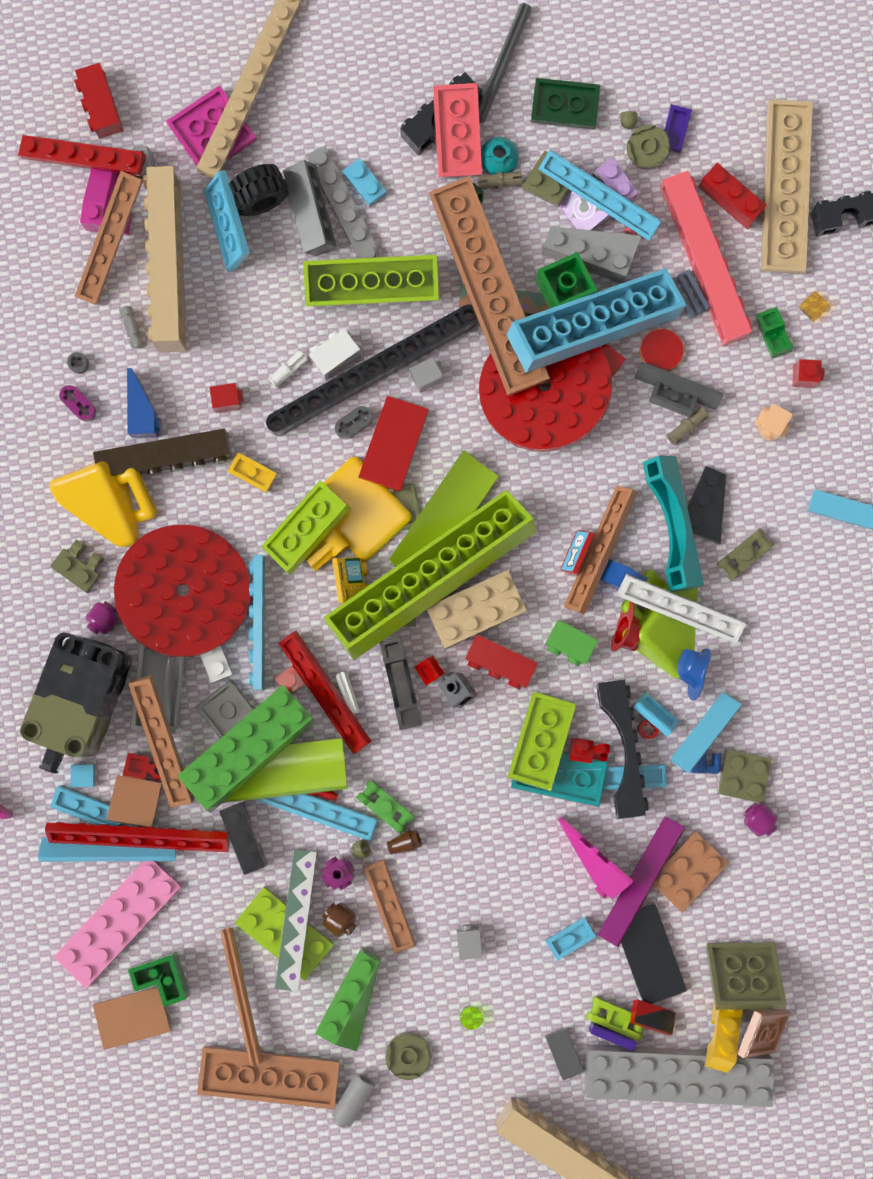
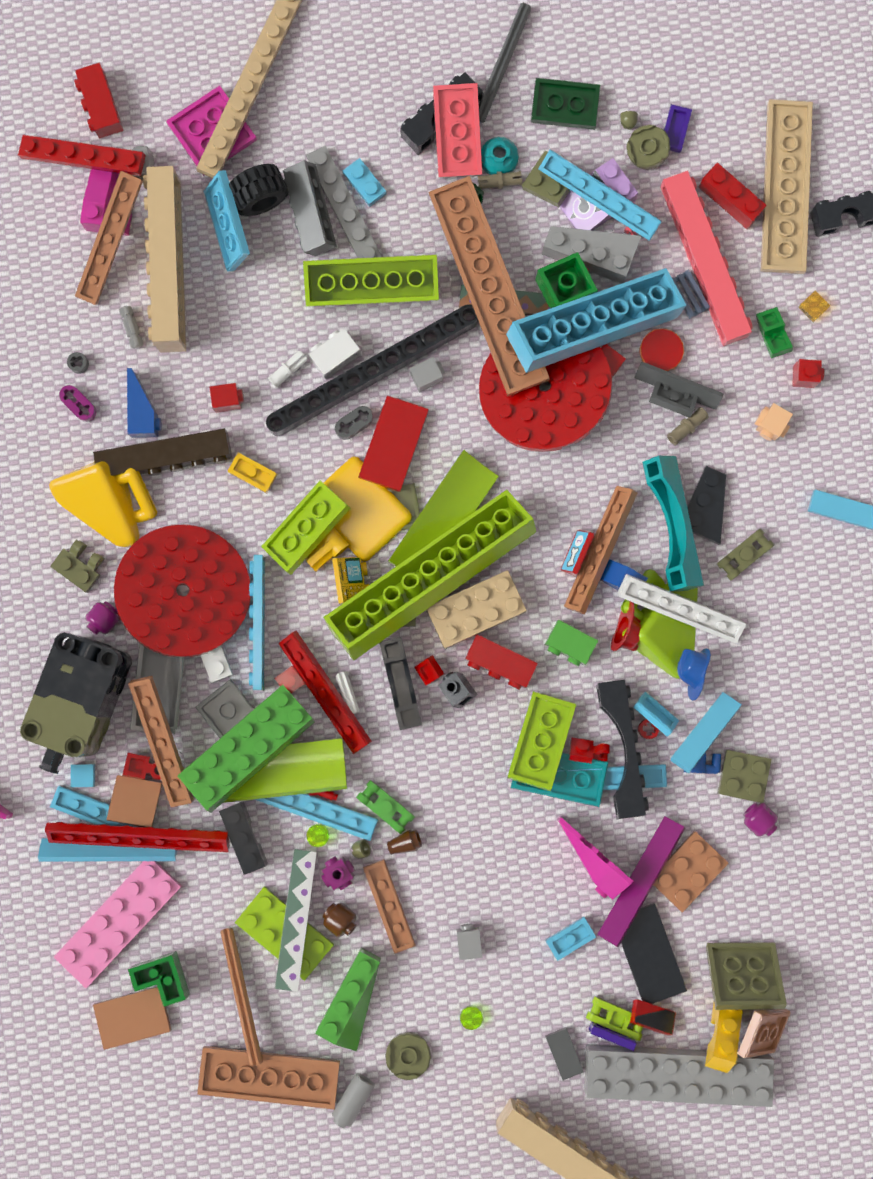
none -> clear neon green tile [306,824,330,847]

